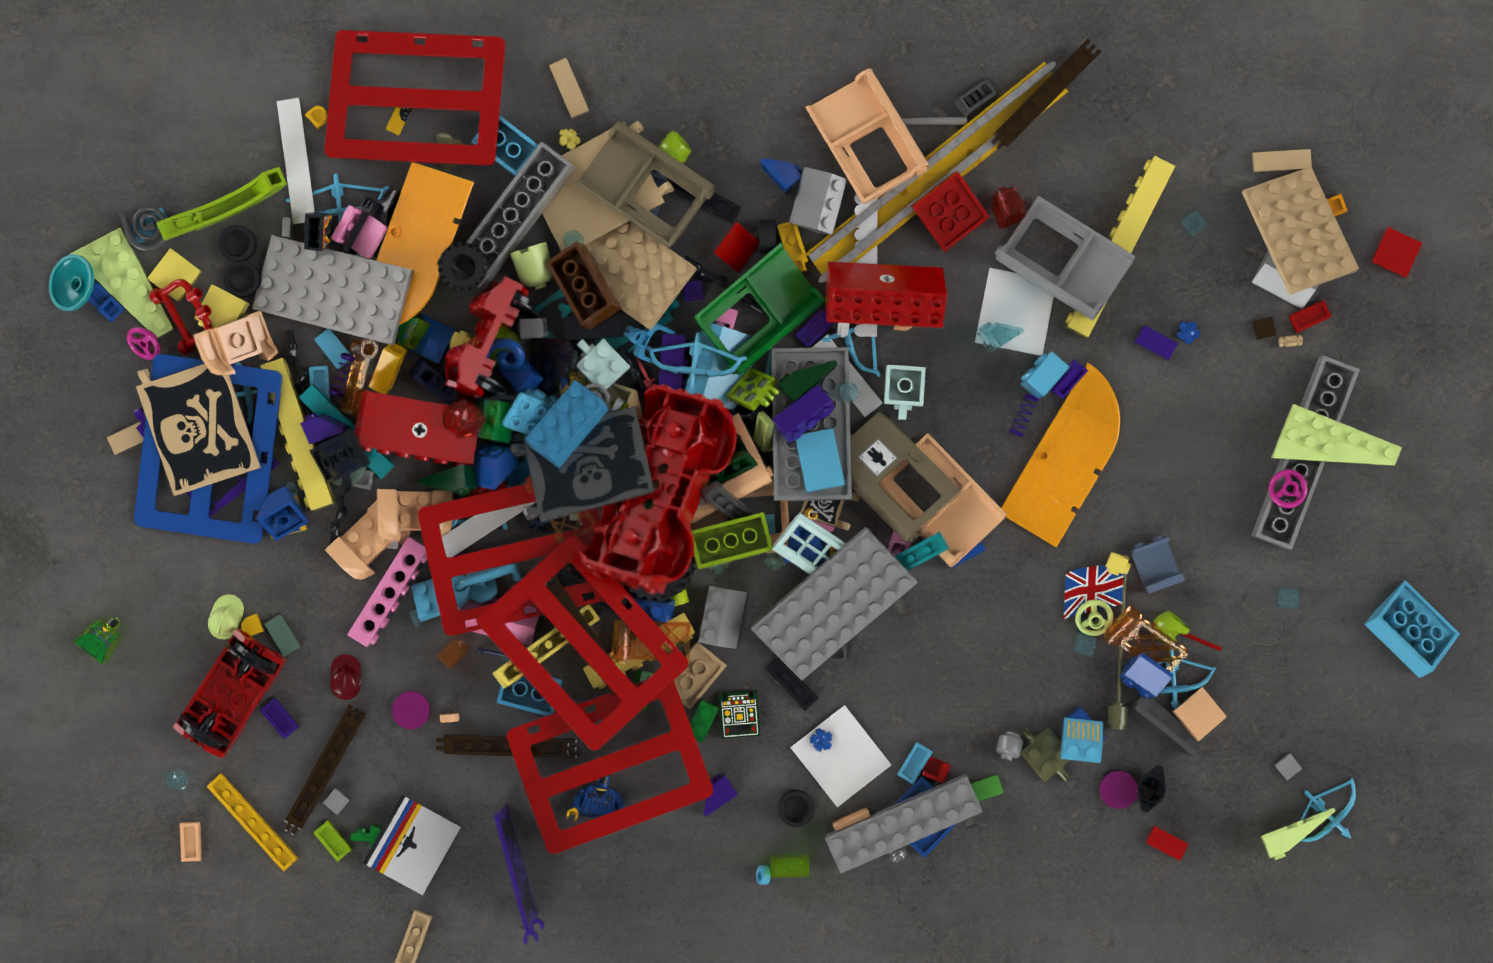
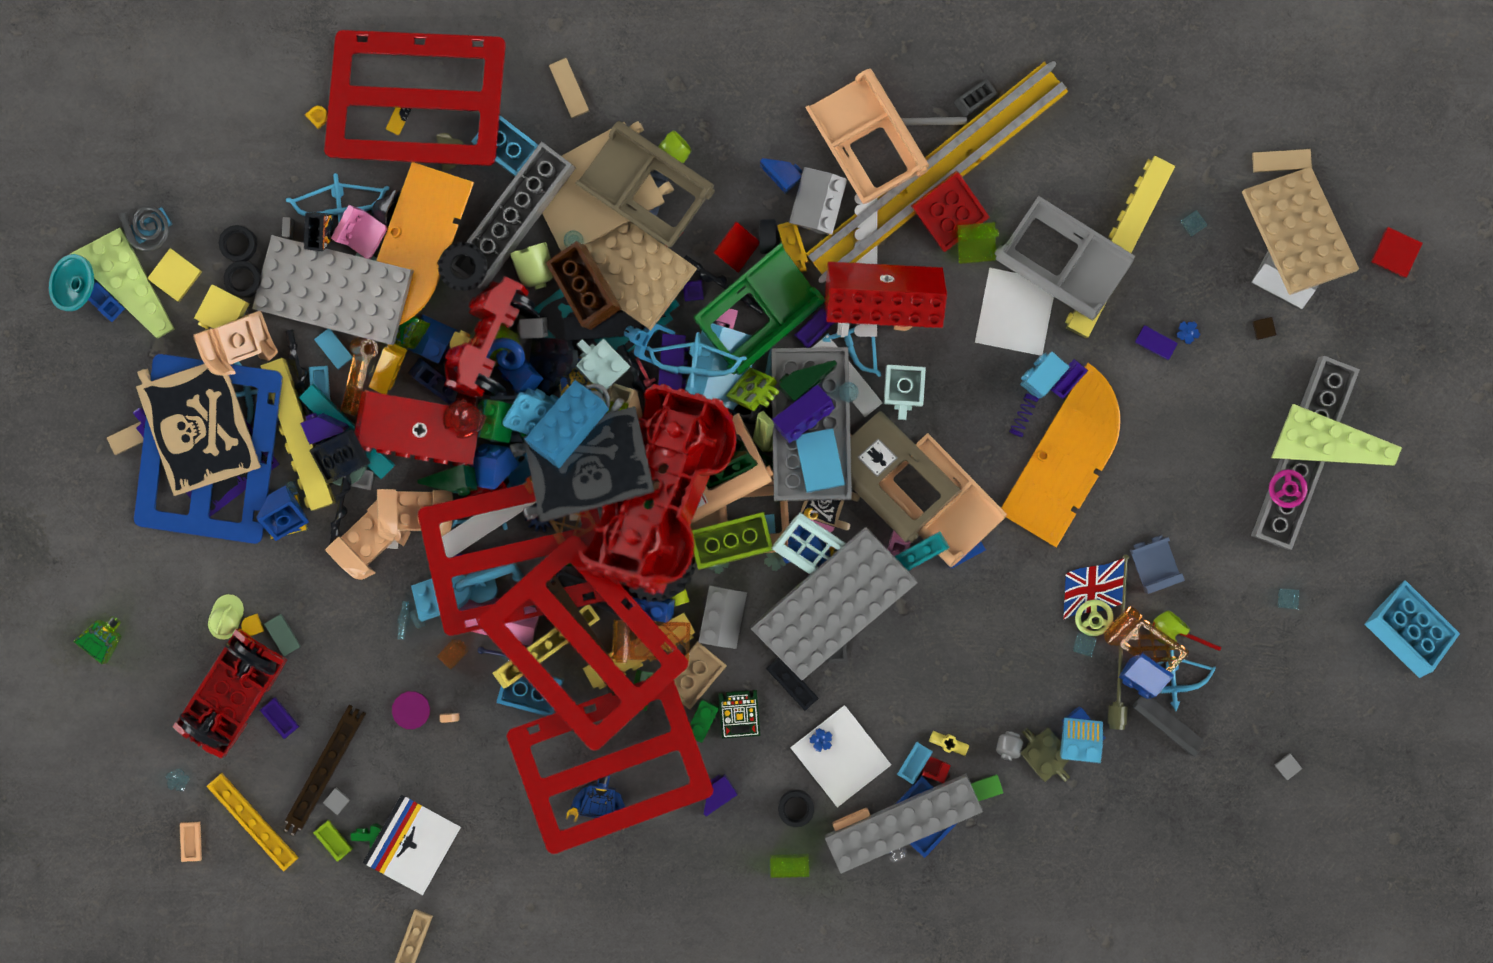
dark pink piece [127,327,161,360] -> none
red bar [149,279,212,355] -> none
lime arch [156,167,287,241] -> none
white sticker [277,98,315,224] -> none
dark purple piece [329,353,355,397] -> none
dark red piece [330,654,361,700] -> none
black hinge [340,196,380,256] -> none
bright pink brick [347,537,428,647] -> none
dark brown hinge [436,734,579,759] -> none
dark purple flag [494,804,545,944] -> none
light yellow plant [559,128,581,151] -> none
black tile [669,180,742,225] -> none
dark grey tile [701,481,754,520] -> none
medium azure tile [756,865,770,885] -> none
clear light blue slope [977,322,1024,353] -> none
dark brown hinge [991,39,1101,150] -> none
clear red helmet [992,186,1027,229] -> none
magenta tile [1099,770,1137,809] -> none
light yellow plate [1106,552,1131,575] -> none
black hat [1137,765,1166,813] -> none
red tile [1145,826,1189,861] -> none
light nougat tile [1172,687,1227,741] -> none
yellowish green wedge [1261,808,1335,860] -> none
tan piece [1278,335,1303,347] -> none
red tile [1288,300,1332,333] -> none
medium azure piece [1300,778,1356,842] -> none
light orange tile [1327,194,1348,216] -> none
none -> clear light blue bar [397,601,410,640]
none -> light yellow axle [929,731,969,756]
none -> clear neon green hinge [958,222,999,264]

